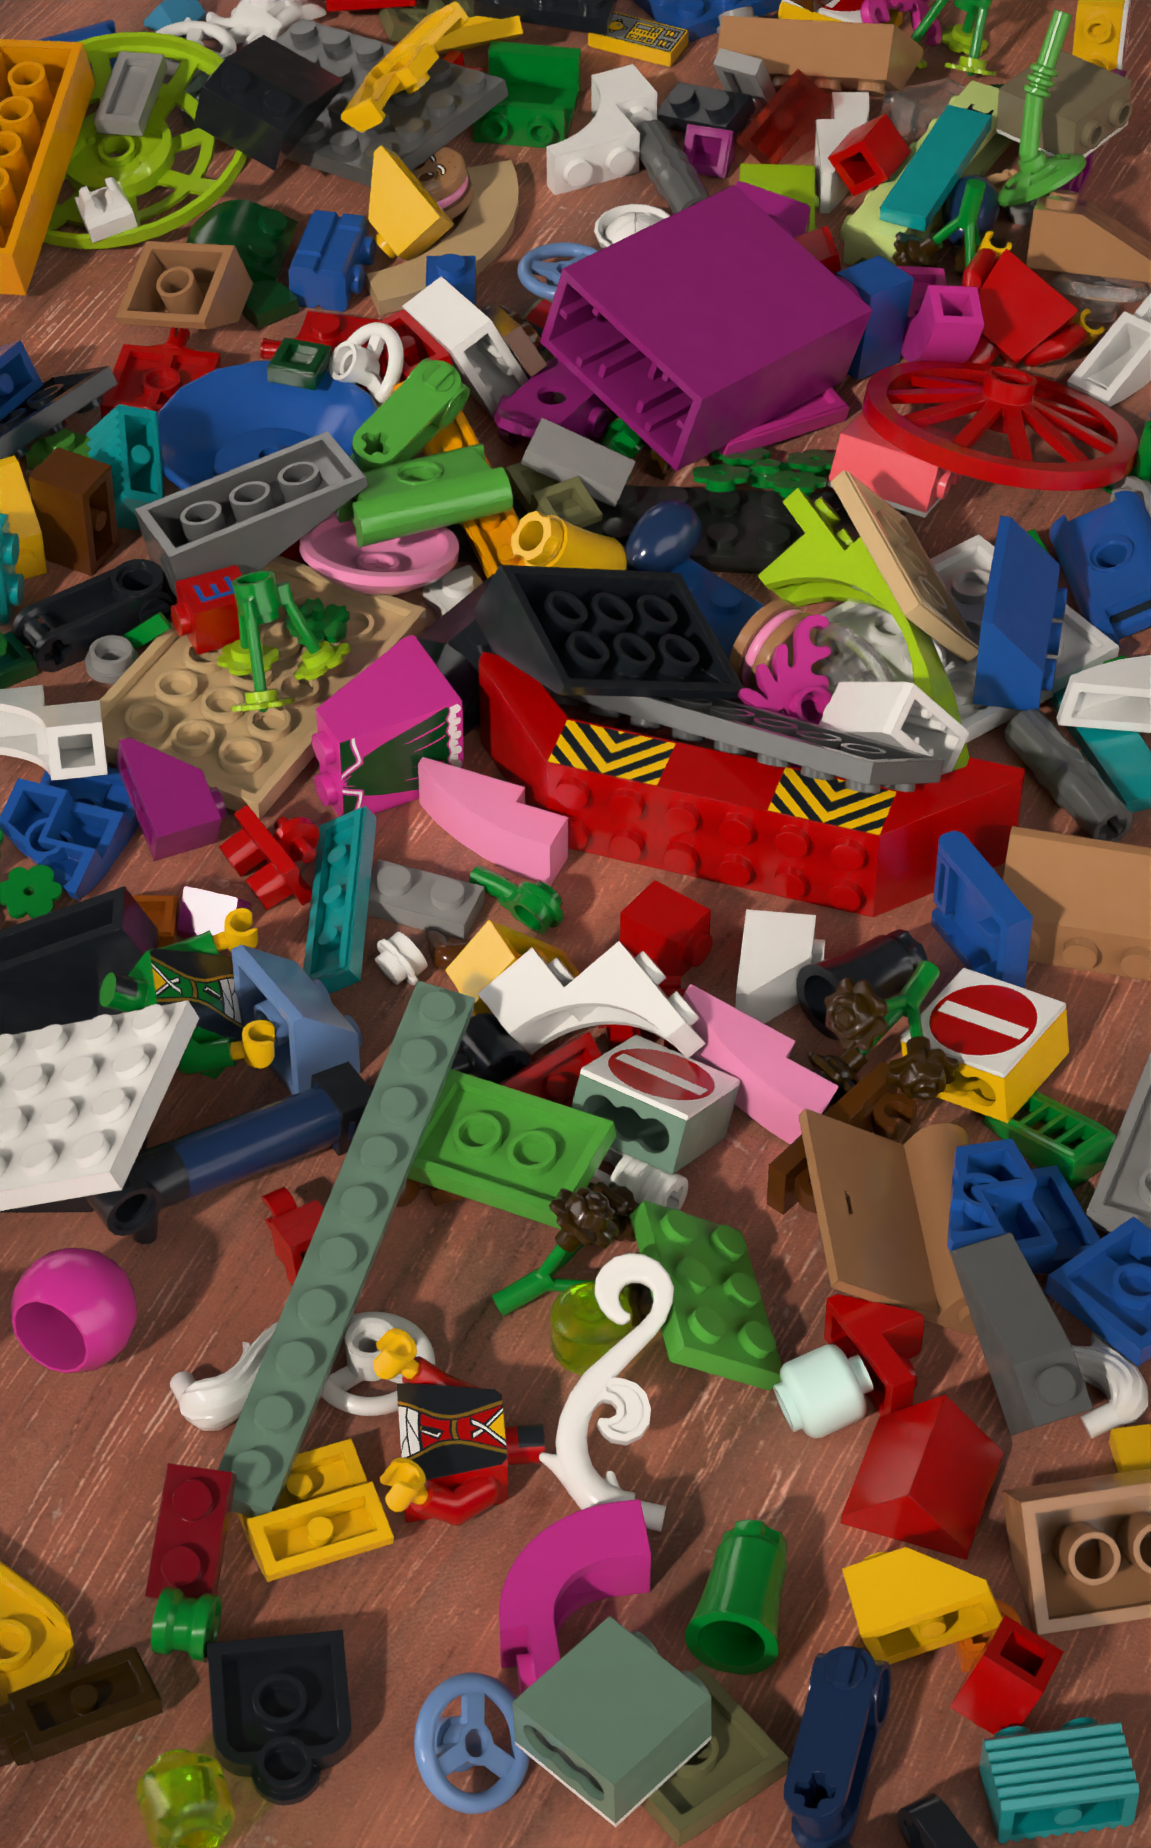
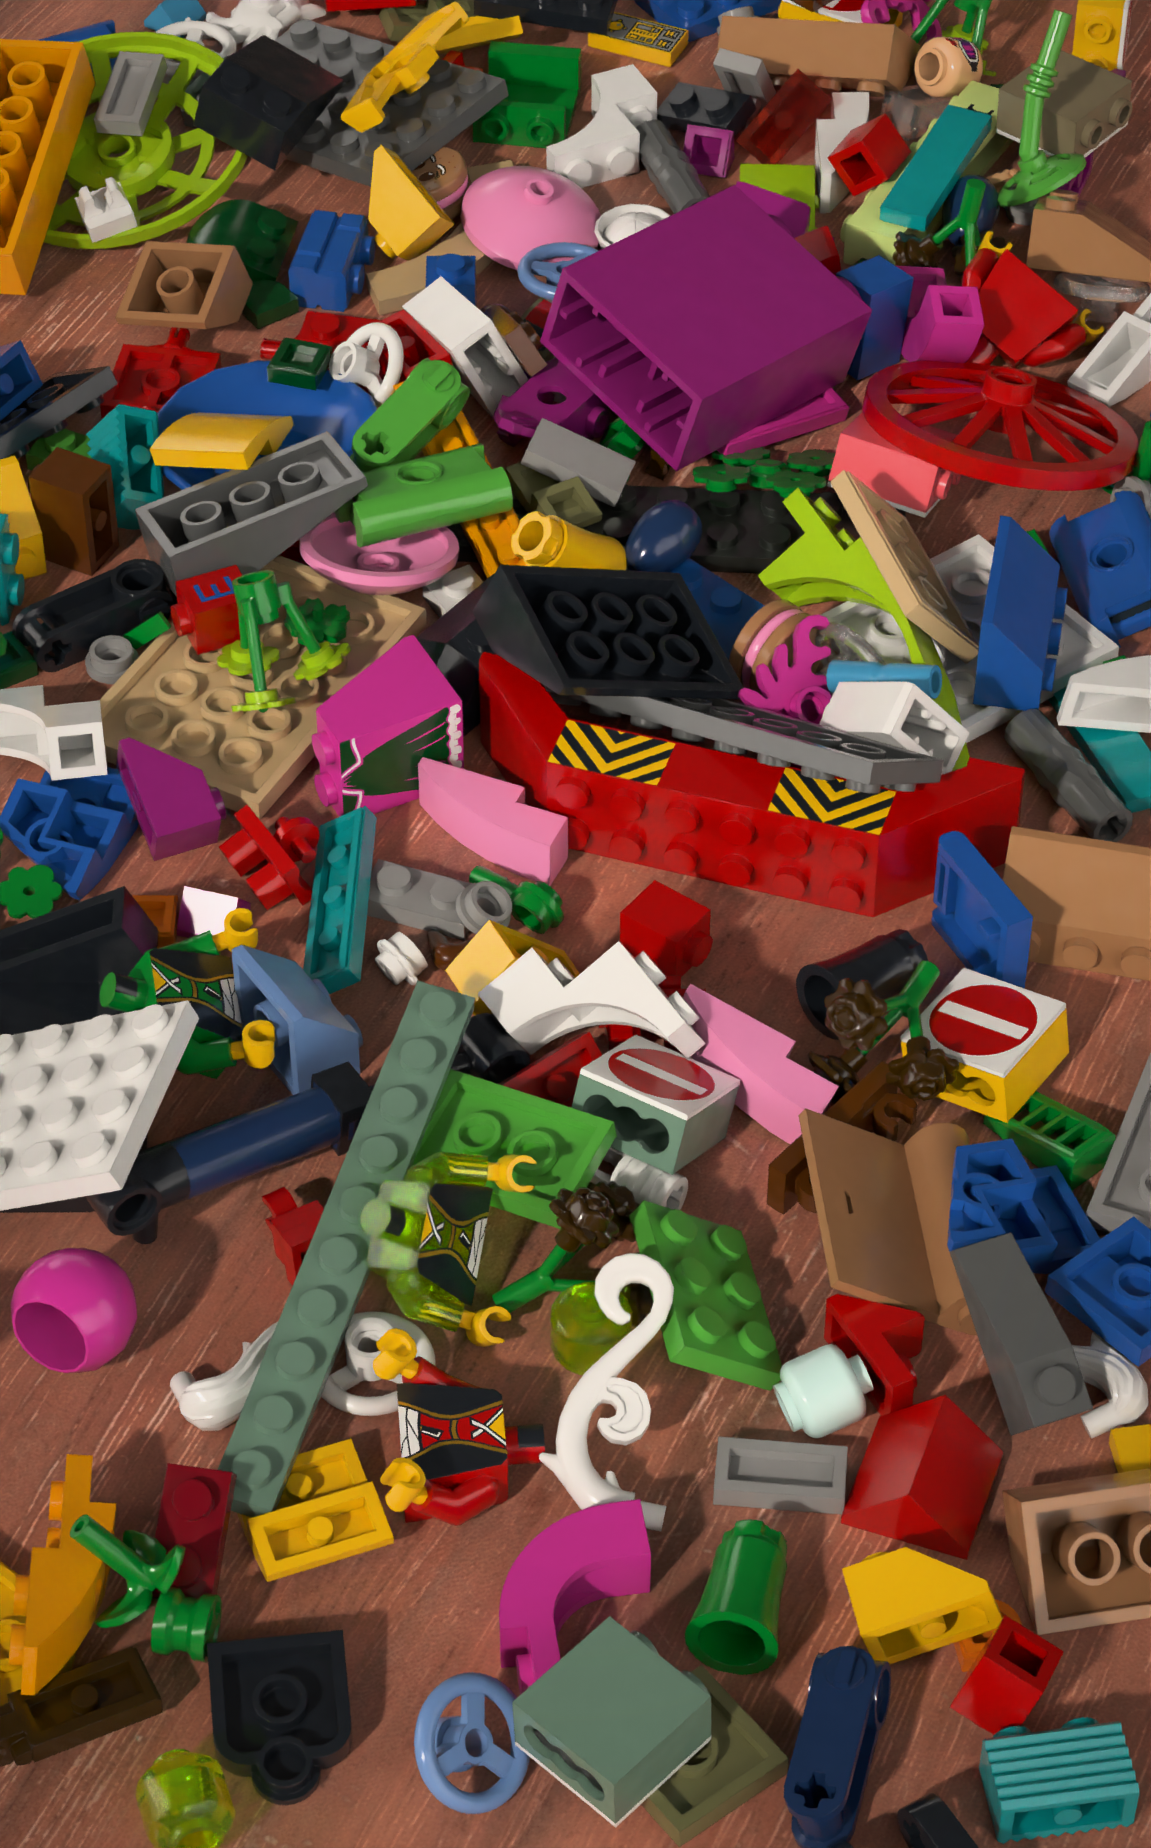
white slope [735,909,826,1024] -> none
none -> light orange slope [9,1454,117,1696]
none -> green plant [70,1515,186,1628]
none -> yellow slope [150,412,294,470]
none -> torso [360,1152,537,1347]
none -> light grey plate [456,881,512,934]
none -> bright pink dish [461,166,601,270]
none -> light grey tile [713,1436,848,1515]
none -> dark azure piece [826,660,942,699]
none -> light nougat head [915,37,983,98]

